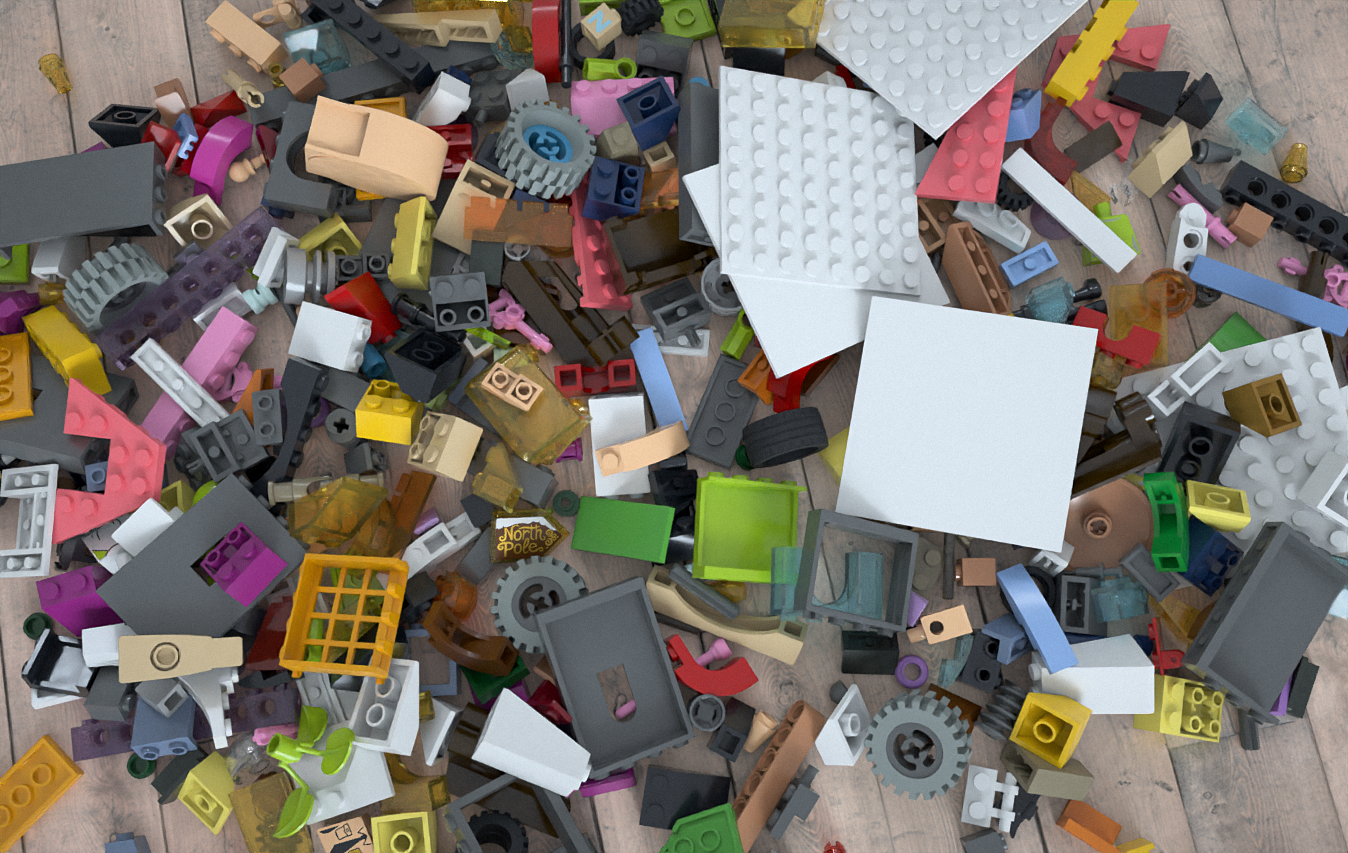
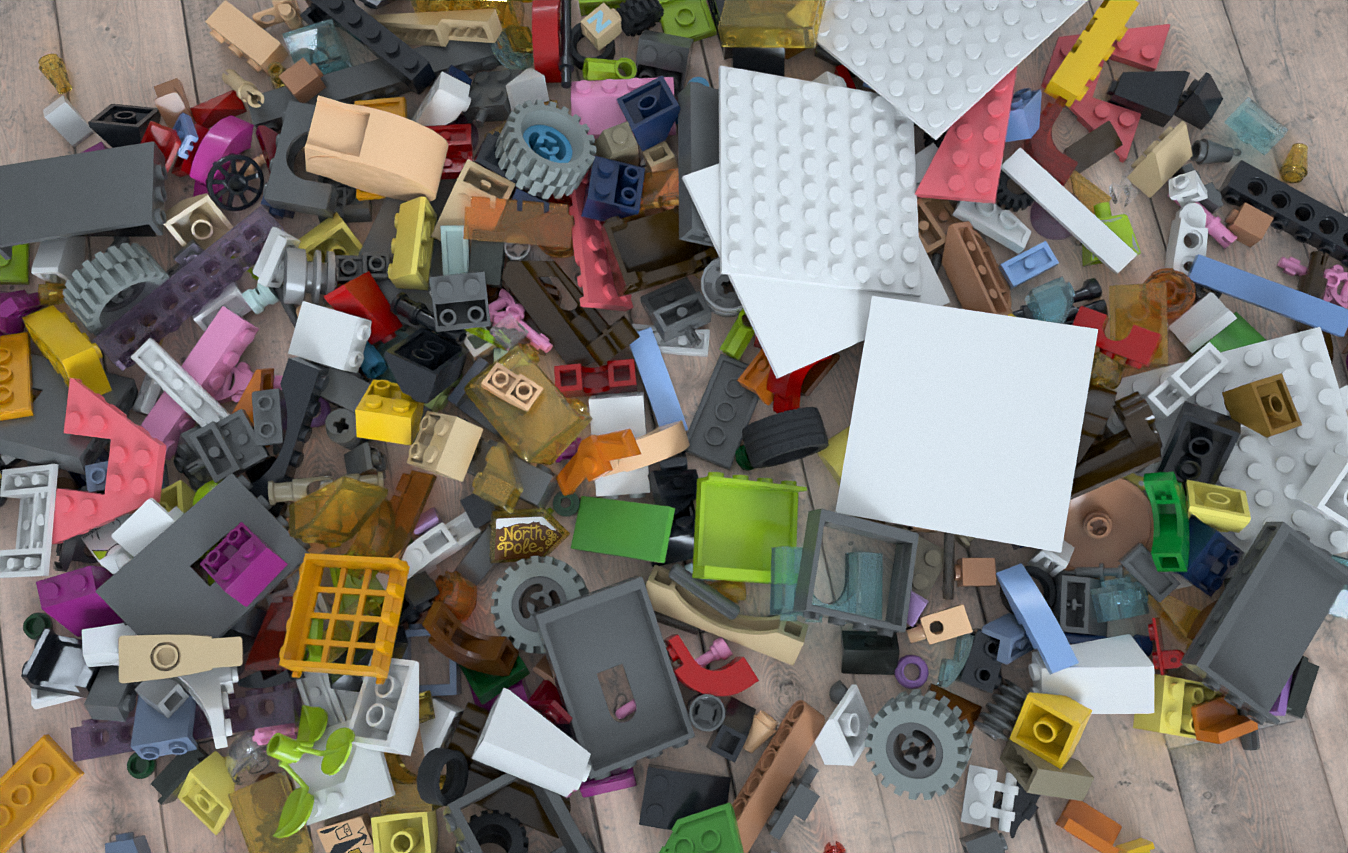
none -> white slope [43,95,94,148]
none -> white plate [132,373,164,415]
none -> black wheel [205,153,264,211]
none -> black tyre [417,748,469,806]
none -> light aqua tile [440,225,470,275]
none -> clear tile [489,313,529,351]
none -> orange plate [556,429,641,496]
none -> white panel [1168,292,1237,353]
none -> white bracket [1169,170,1208,207]
none -> orange panel [1191,695,1258,744]

